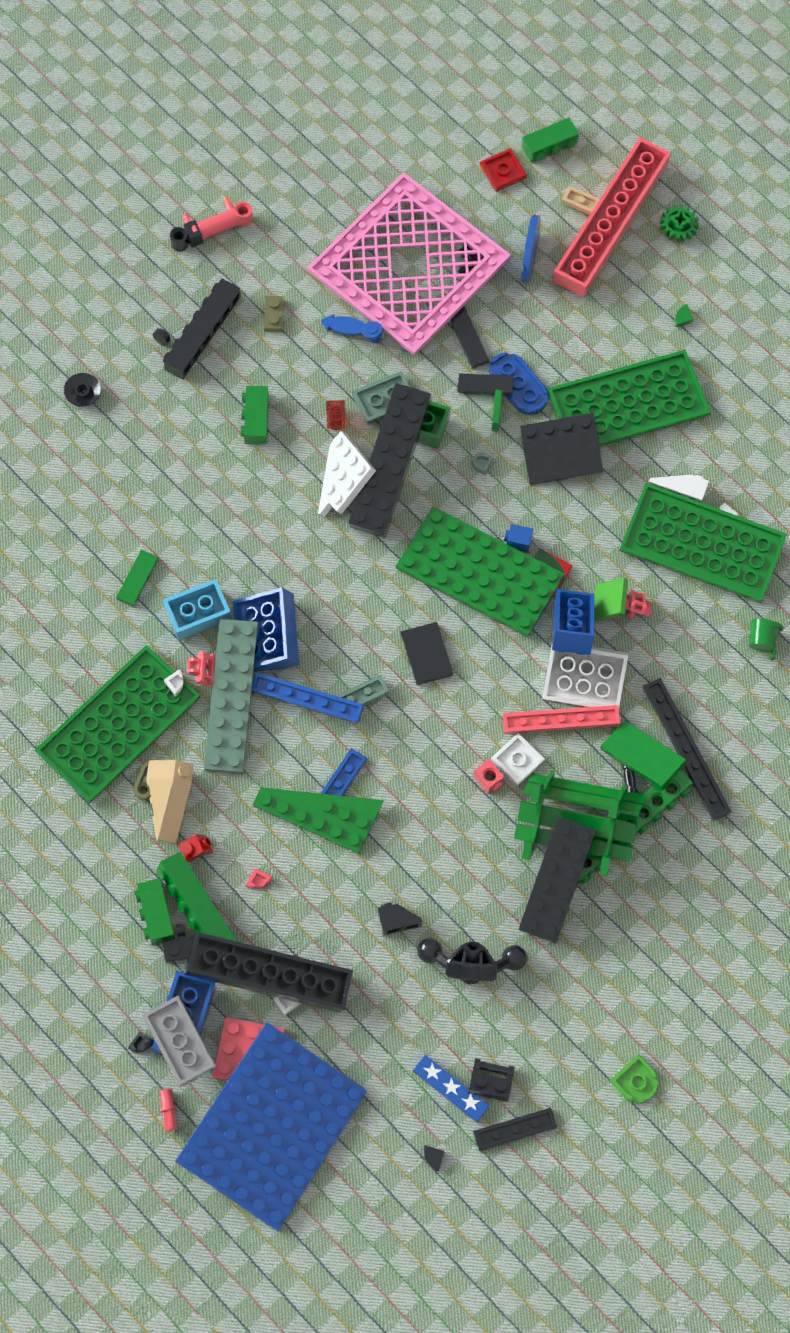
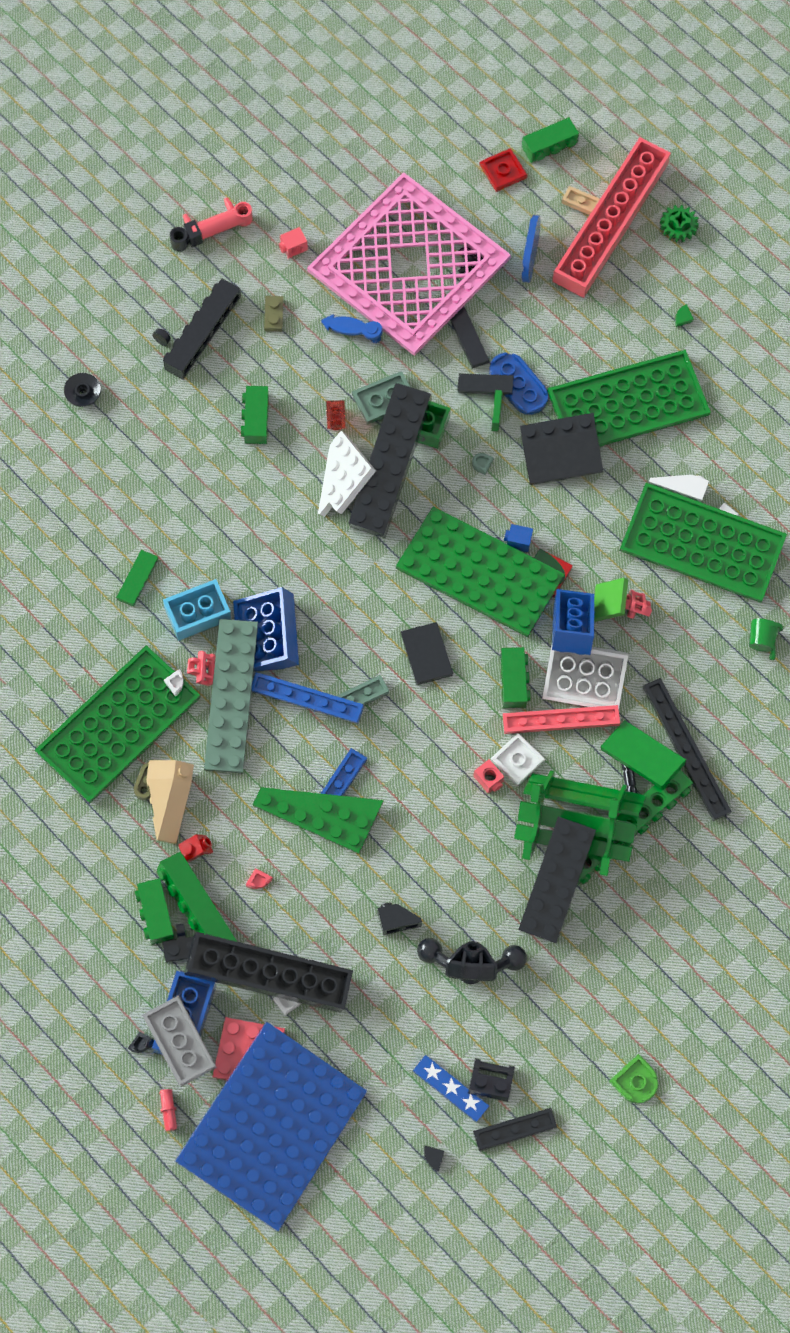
none -> coral brick [279,227,308,258]
none -> green brick [500,647,530,708]

